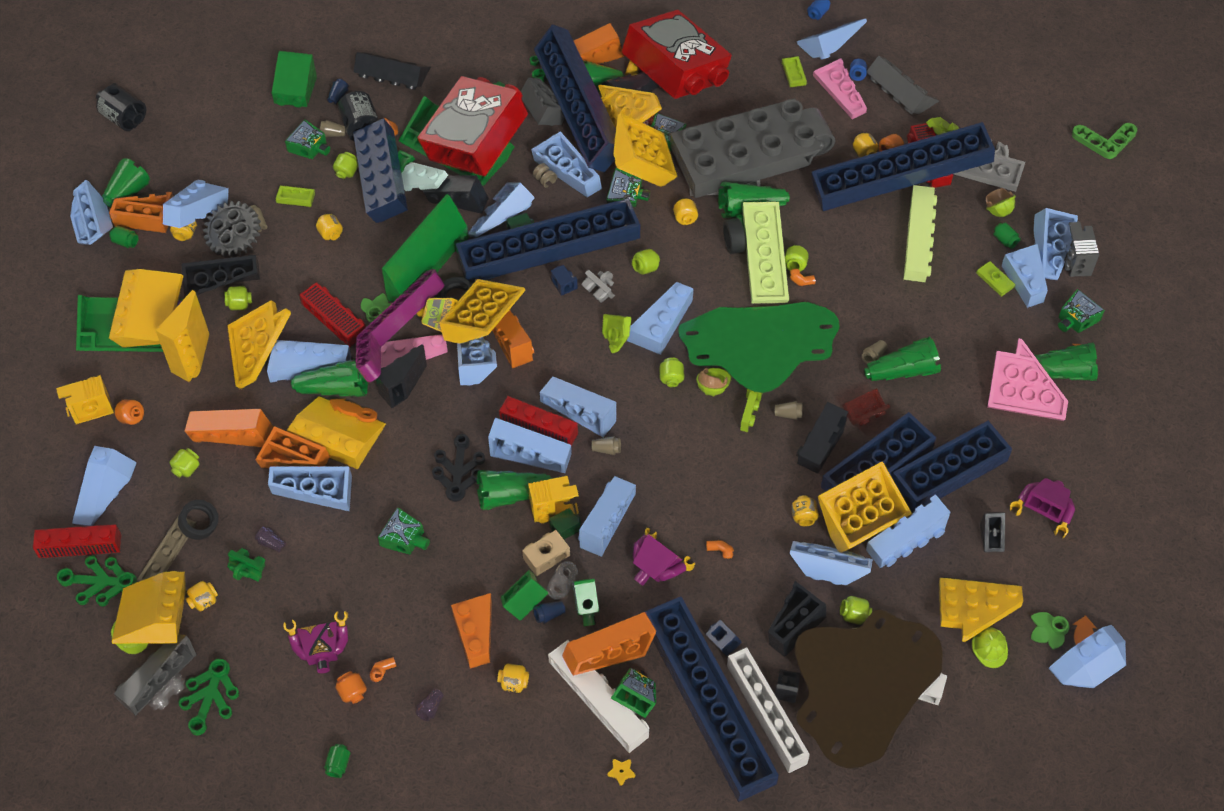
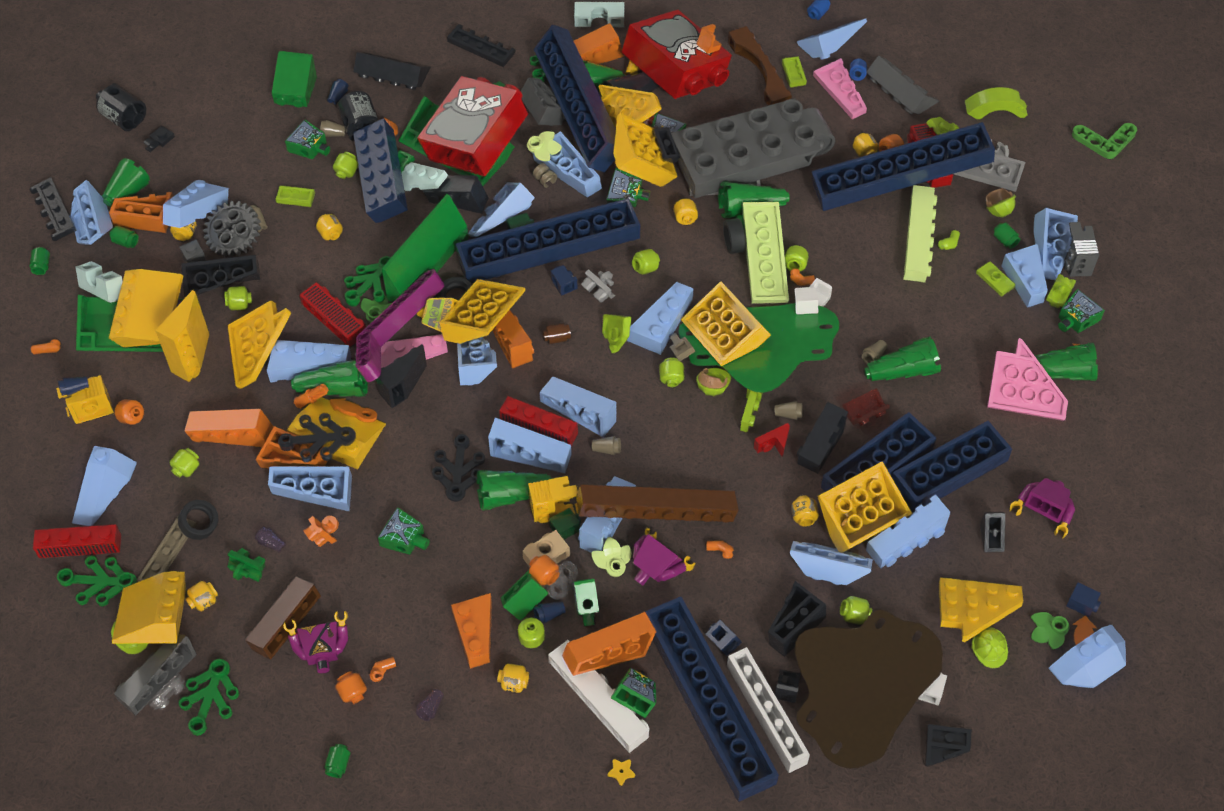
none -> green brick [29,247,50,275]
none -> black hinge [30,177,77,241]
none -> orange arm [31,339,61,354]
none -> dark blue cone [58,376,89,397]
none -> light aqua arch [76,261,123,302]
none -> black plate [144,126,175,153]
none -> dark grey brick [180,240,206,263]
none -> reddish brown brick [245,577,321,660]
none -> black plant [278,413,356,462]
none -> orange axle [294,384,329,409]
none -> orange hips [304,516,339,547]
none -> green plant [344,256,391,307]
none -> black hinge [447,24,516,67]
none -> lime head [518,617,545,648]
none -> yellowish green plate [527,131,562,161]
none -> orange head [529,555,560,585]
none -> reddish brown brick [542,323,571,345]
none -> light aqua arch [574,2,624,27]
none -> reddish brown brick [576,485,739,523]
none -> yellowish green plate [591,537,632,577]
none -> black slope [652,127,680,163]
none -> dark tan plate [669,333,695,361]
none -> yellow slope [681,282,771,366]
none -> orange panel [697,24,722,54]
none -> reddish brown arch [728,26,792,106]
none -> red slope [754,423,790,457]
none -> white panel [795,287,818,314]
none -> white panel [809,278,832,307]
none -> black wing [925,724,972,767]
none -> lime arm [938,230,960,250]
none -> lime arch [965,87,1028,119]
none -> lime hips [1046,274,1076,308]
none -> dark blue brick [1066,582,1101,617]

